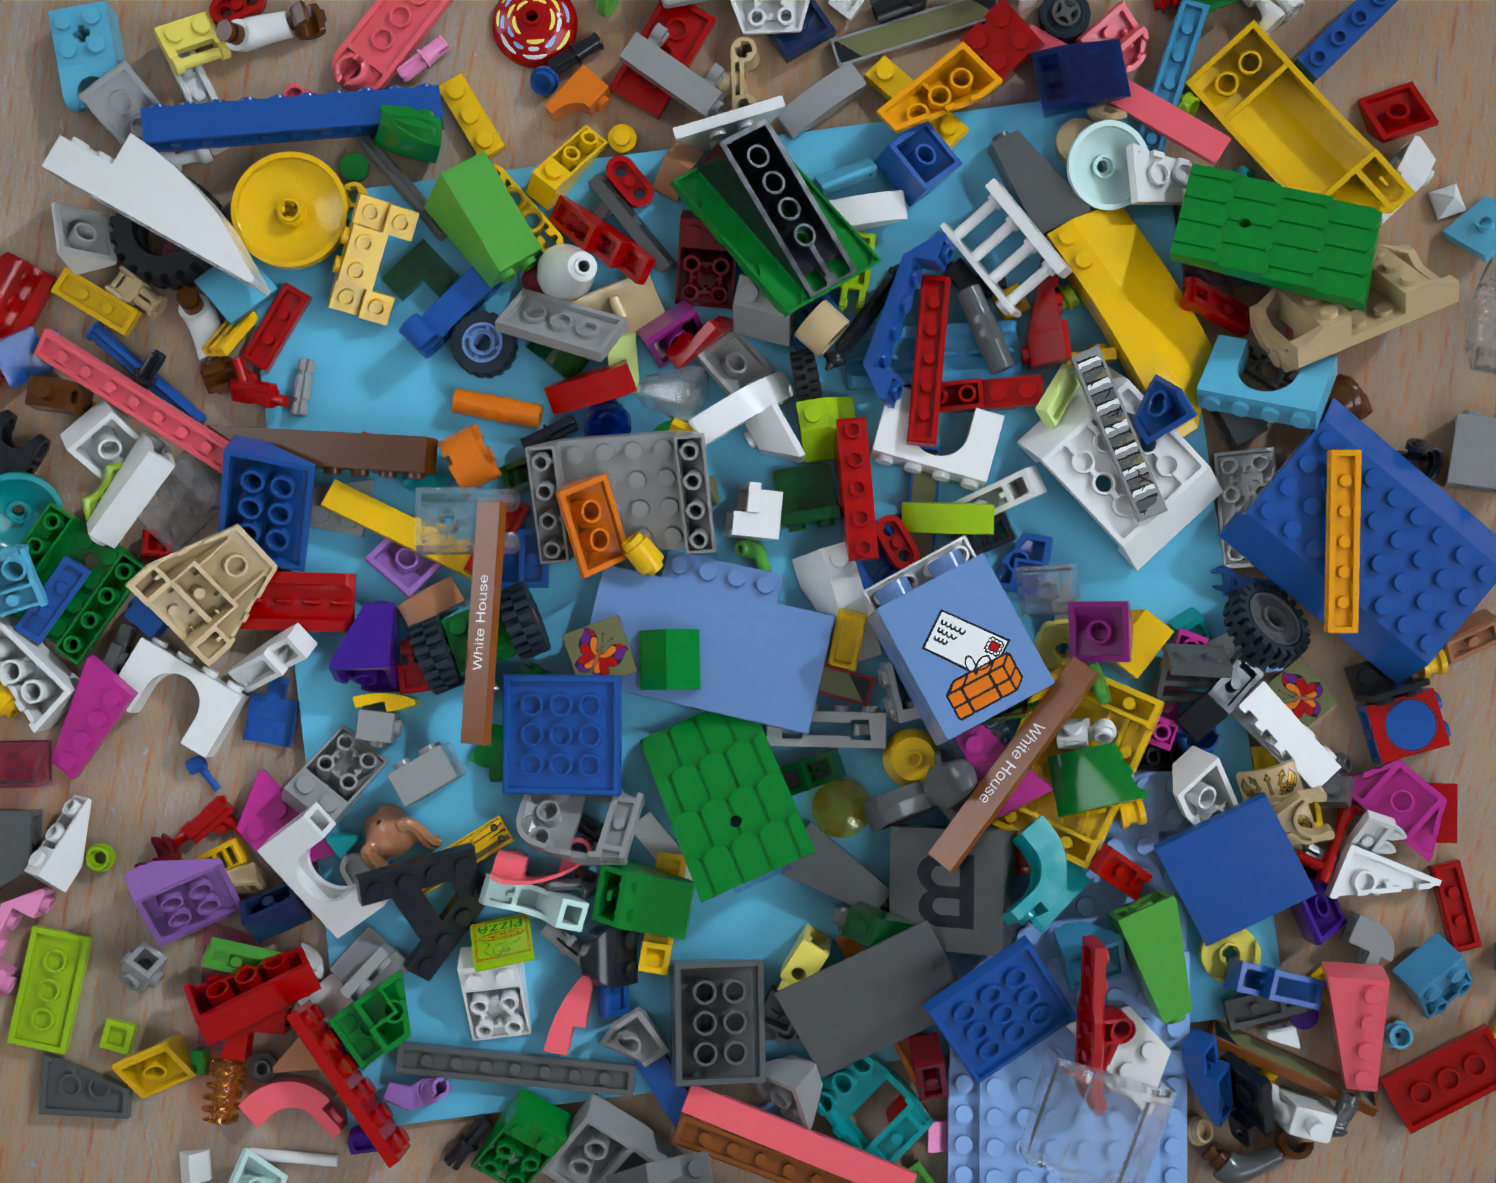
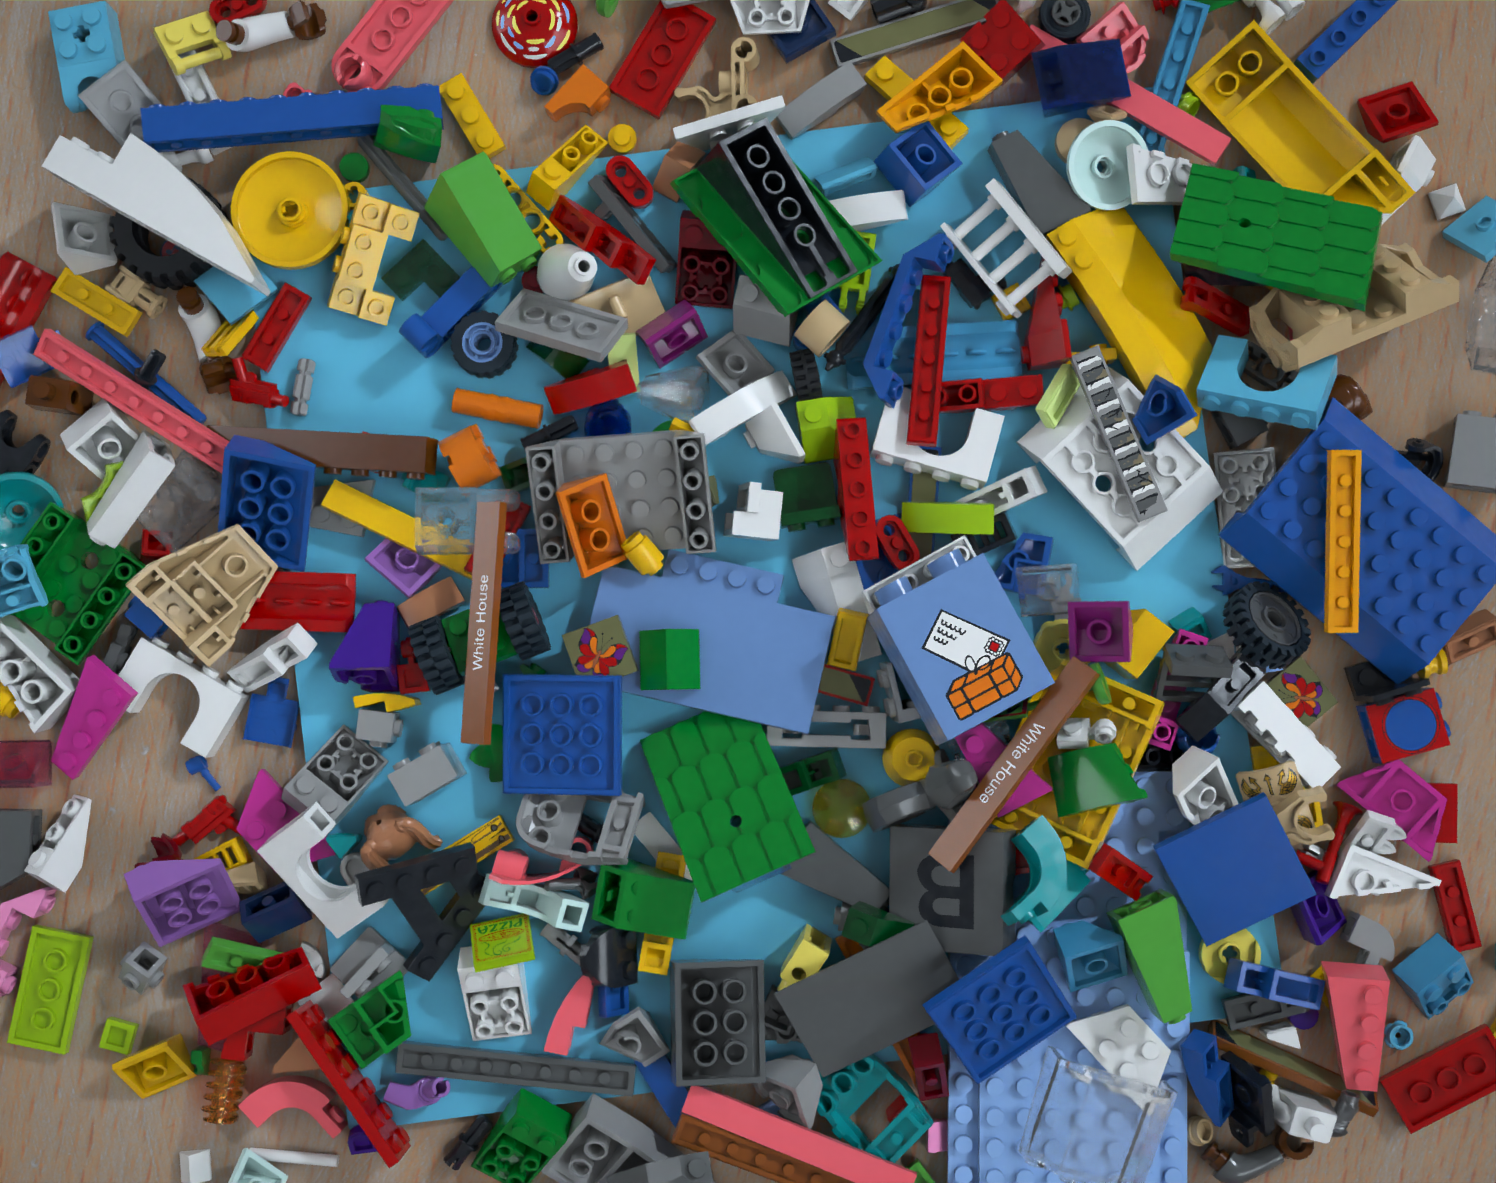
blue plate [14,555,92,644] -> none
dark grey wing [39,1052,133,1119] -> none
lime plate [85,843,116,873] -> none
dark grey plate [248,1052,278,1083] -> none
bright pink axle [397,35,451,82] -> none
light grey brick [620,23,726,119] -> none
red slope [665,315,733,370] -> none
bright green arm [734,538,772,572] -> none
dark grey axle [957,284,1015,375] -> none
red piece [1075,935,1136,1115] -> none
yellow wheel [1116,800,1147,829] -> none
flat silver plate [1318,752,1355,808] -> none

